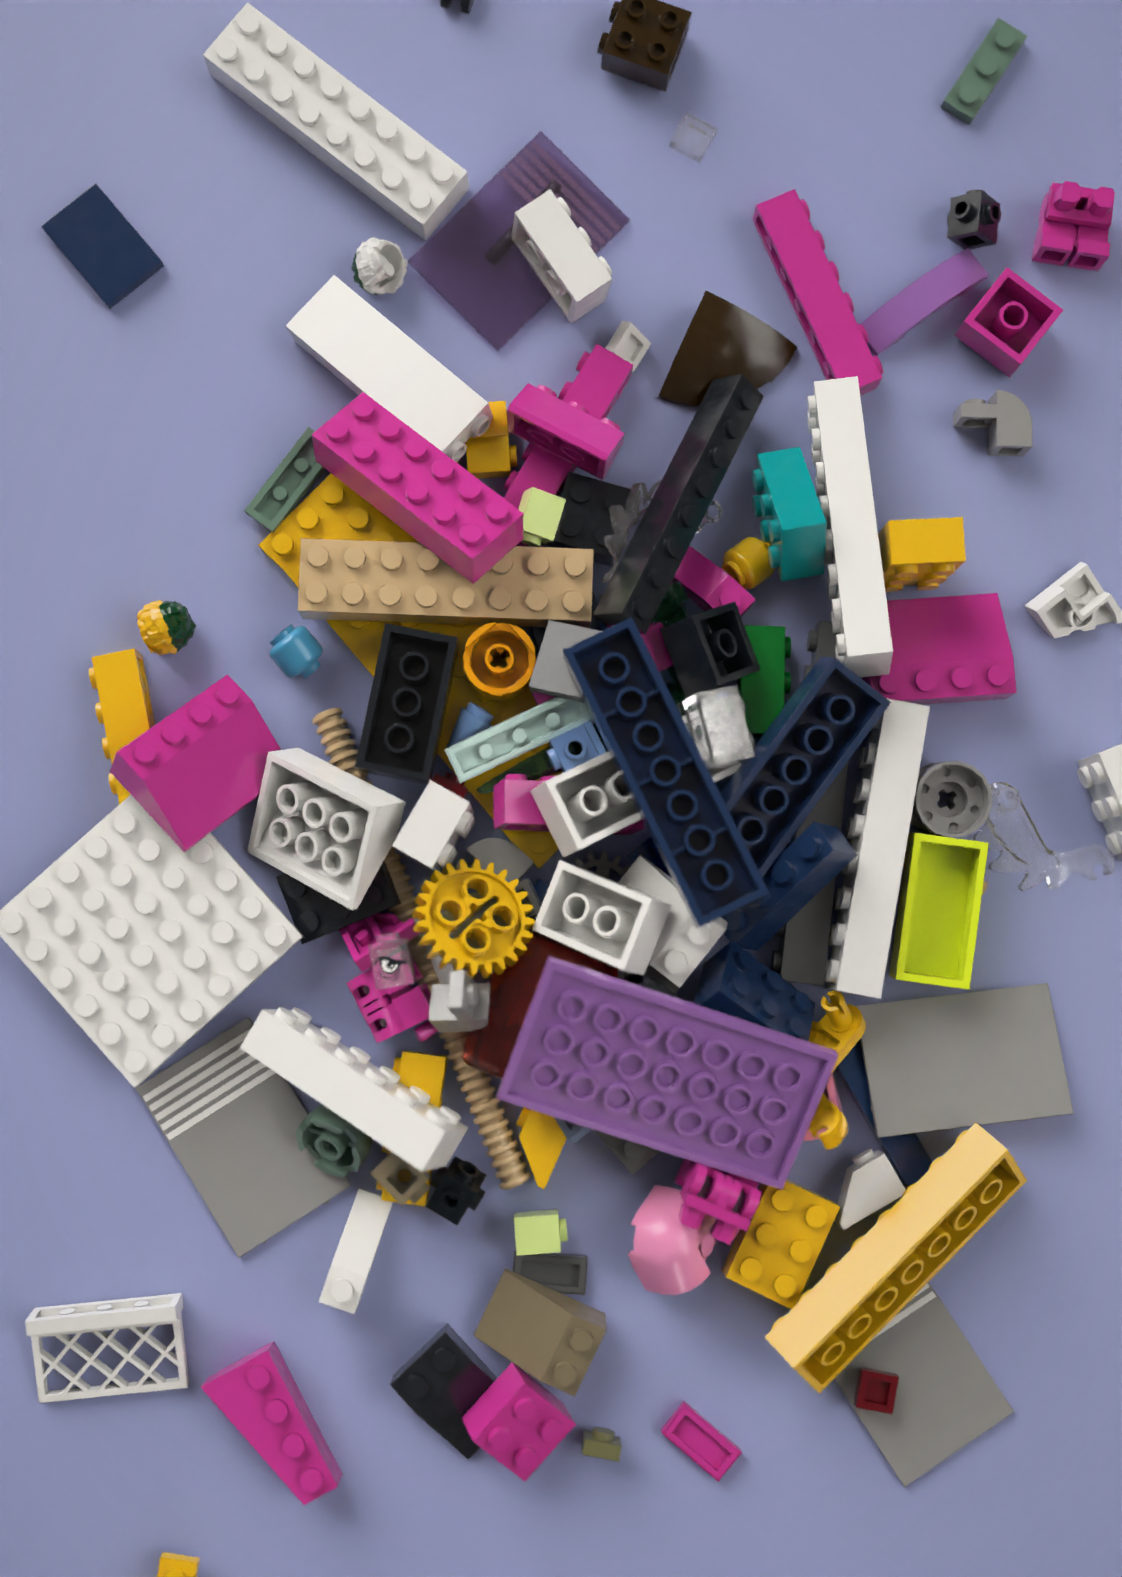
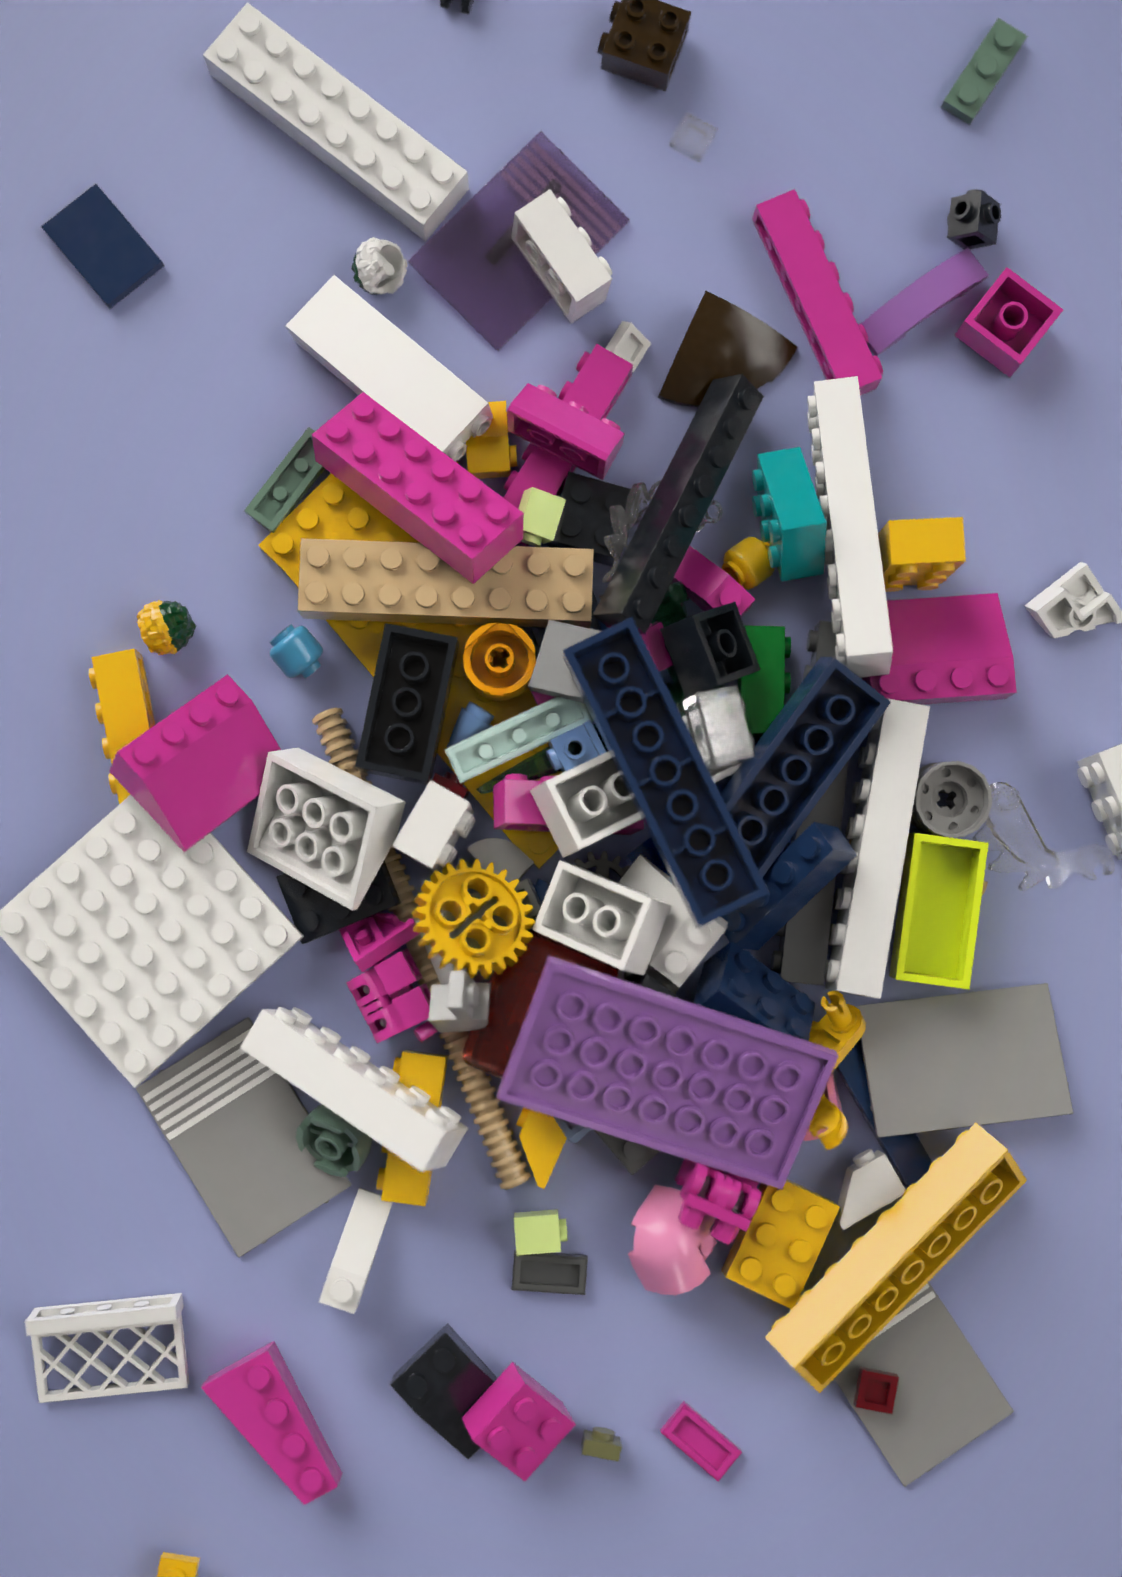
clear brick [368,932,416,990] -> none
dark tan brick [370,1152,431,1206] -> none
black brick [425,1156,486,1225] -> none
dark tan slope [474,1268,607,1397] -> none
light grey brick [953,390,1032,456] -> none
dark pink hips [1031,181,1115,271] -> none

